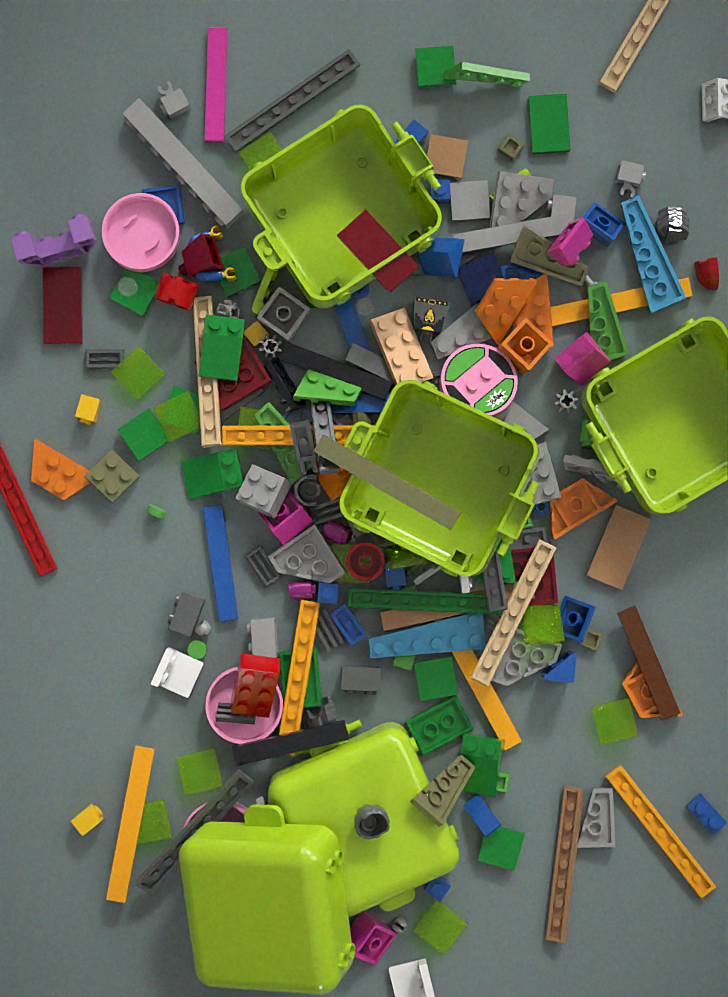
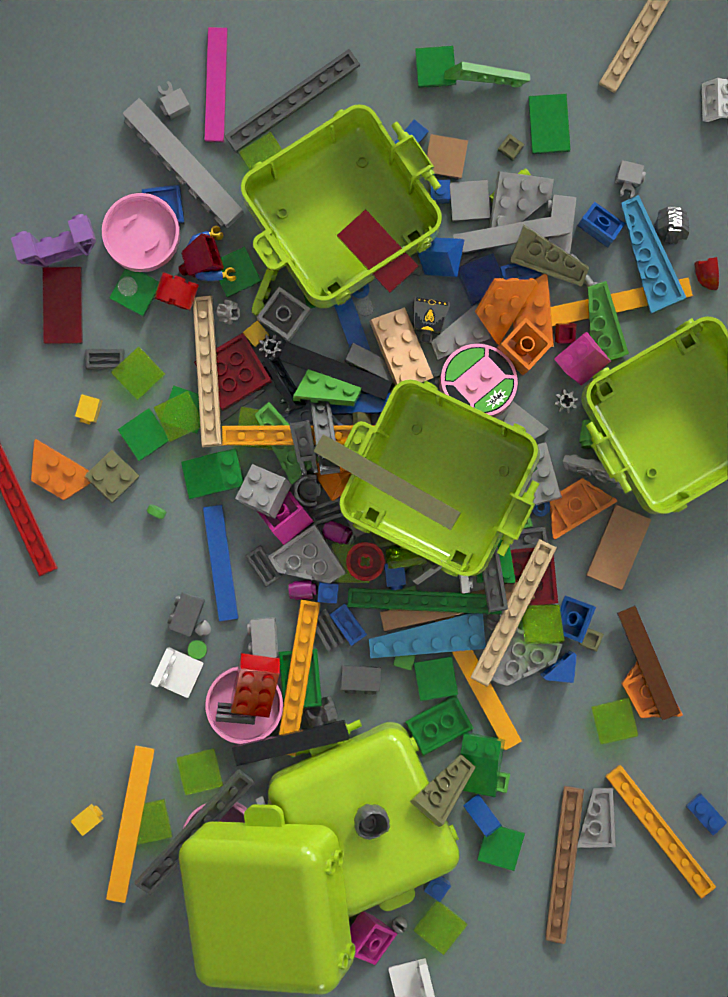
green slope [198,315,245,381] -> none
dark pink slope [547,217,593,267] -> none
none -> dark red plate [555,323,577,343]

